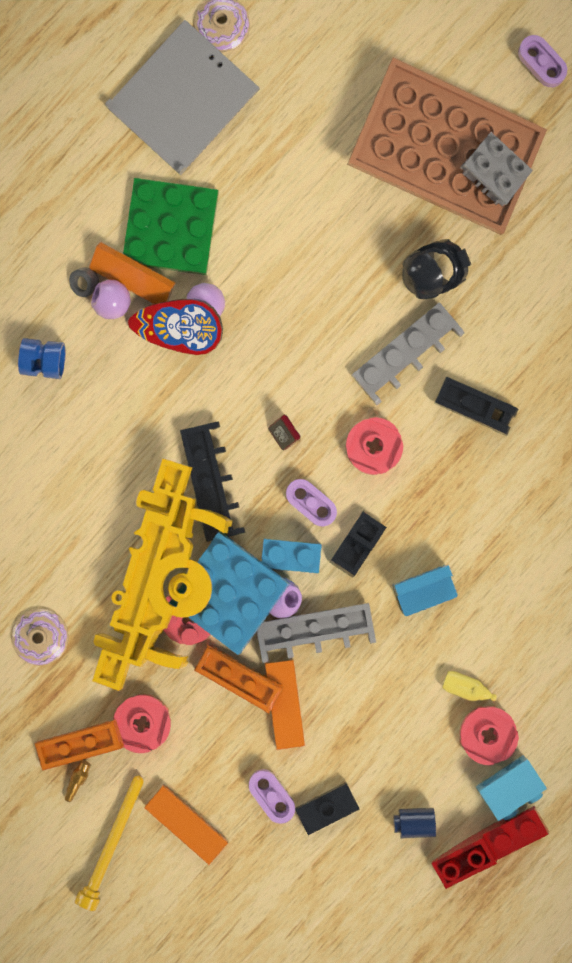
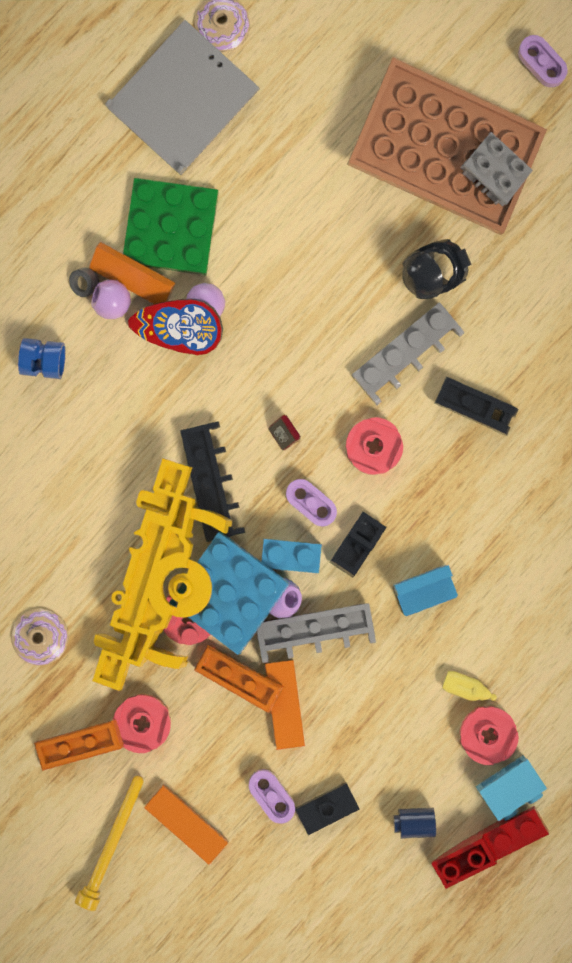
pearl gold piece [65,760,91,802] -> none

